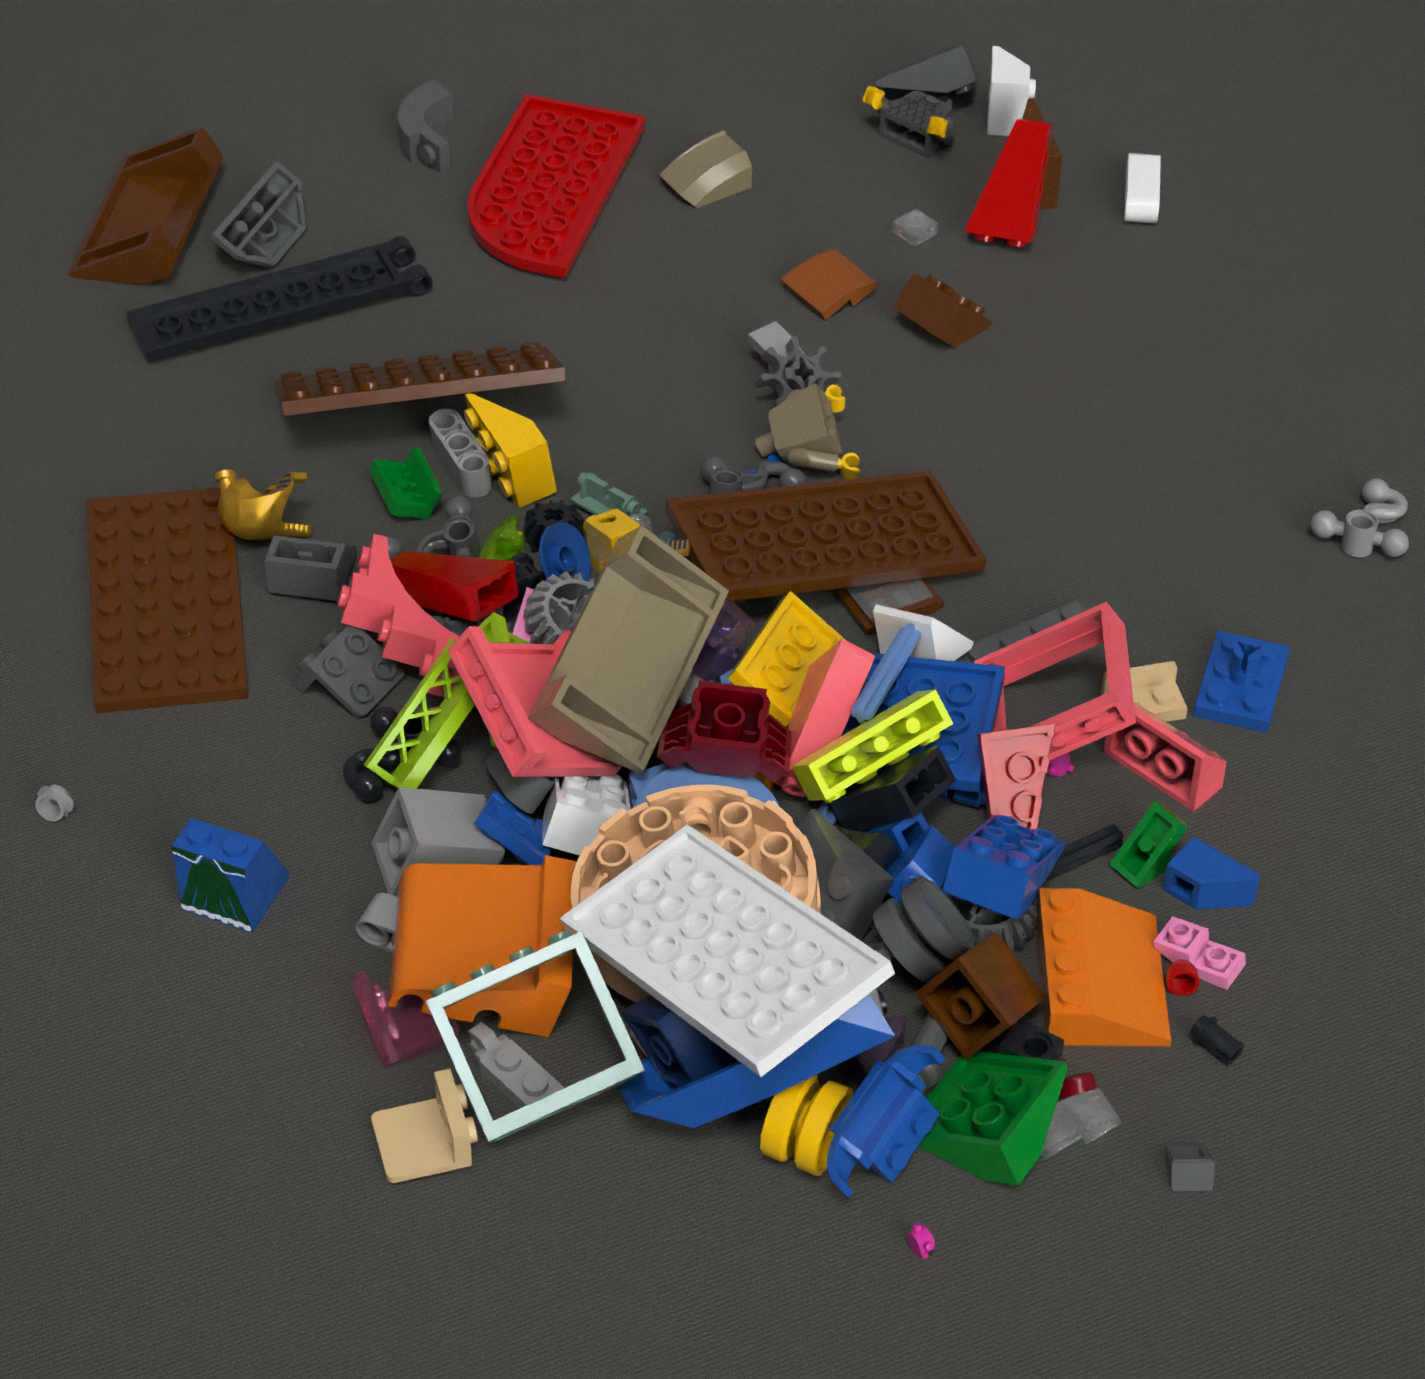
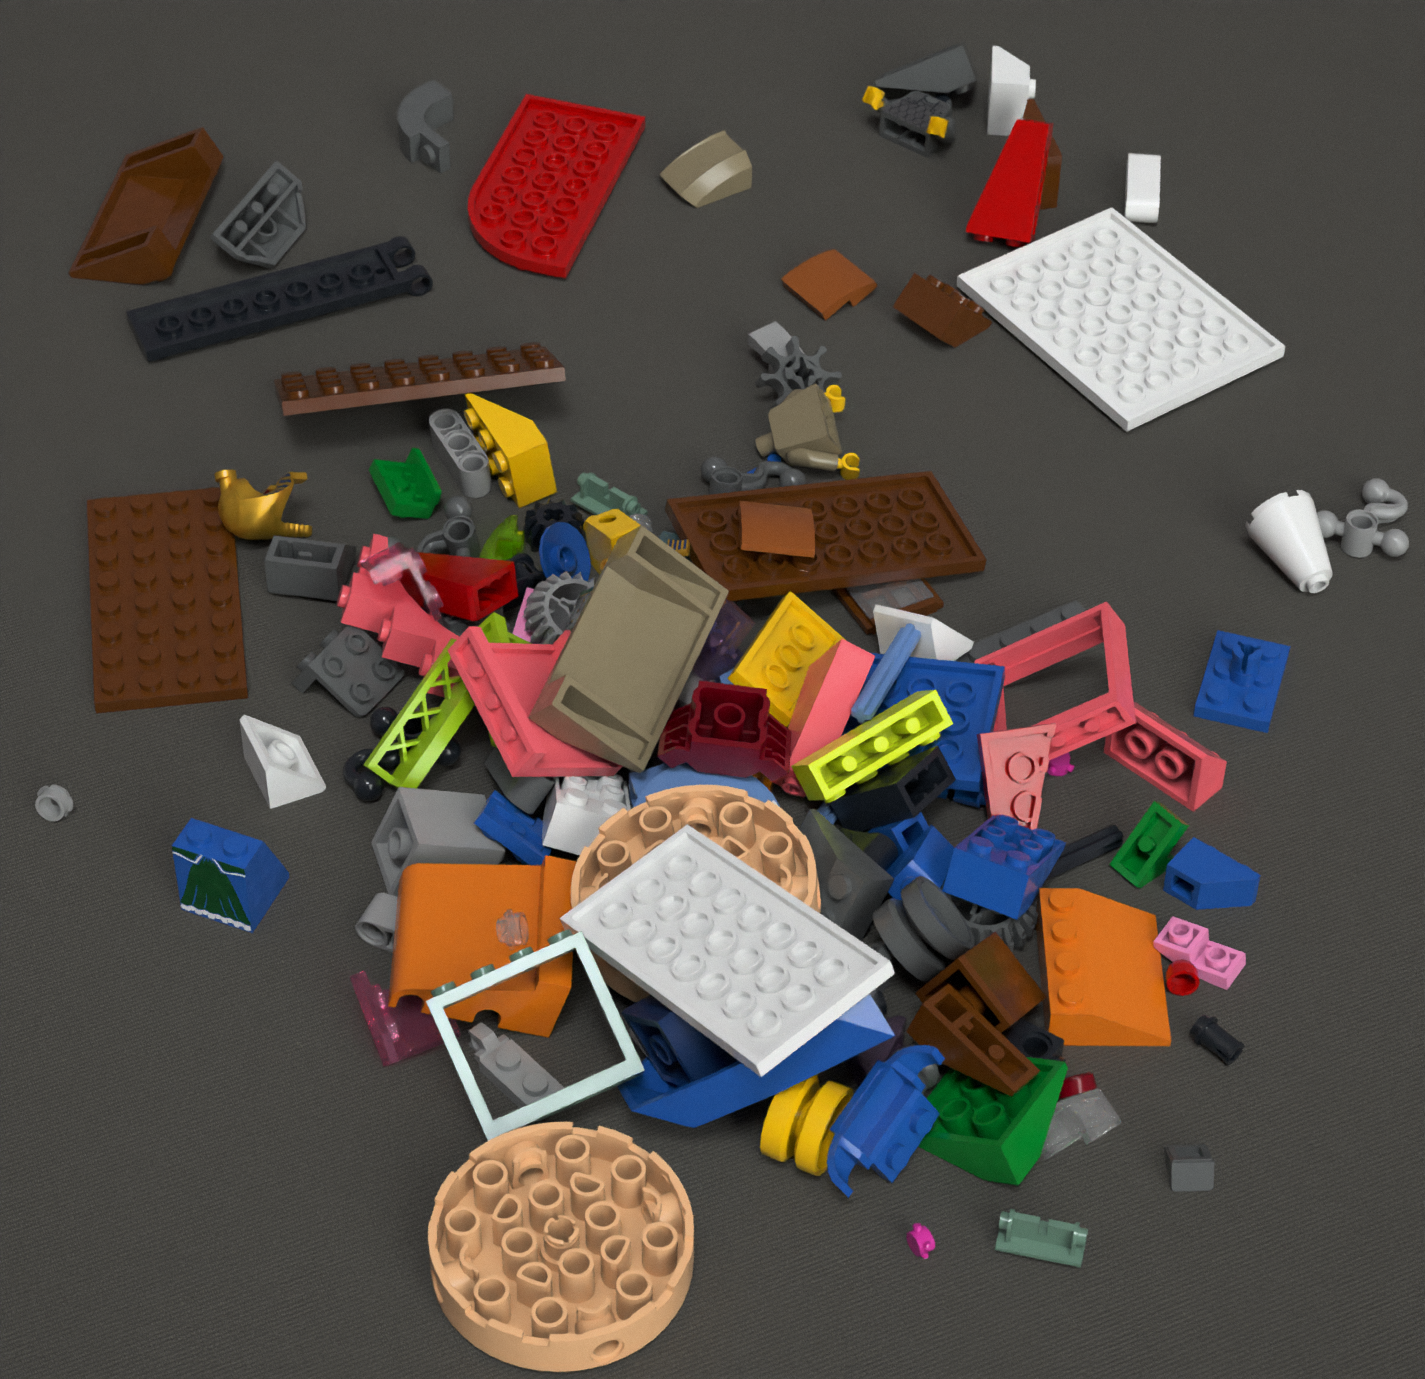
tan bracket [371,1068,477,1183] -> none
clear plate [892,208,939,247] -> none
tan bracket [1100,661,1187,722] -> none
none -> white slope [239,715,326,809]
none -> clear pink bracket [360,542,444,621]
none -> light nougat brick [428,1122,694,1372]
none -> clear plate [496,909,529,950]
none -> dark orange slope [737,501,815,558]
none -> reddish brown slope [906,983,1040,1097]
none -> white plate [957,207,1285,432]
none -> sand green hinge [995,1209,1088,1268]
none -> white cone [1245,490,1333,593]

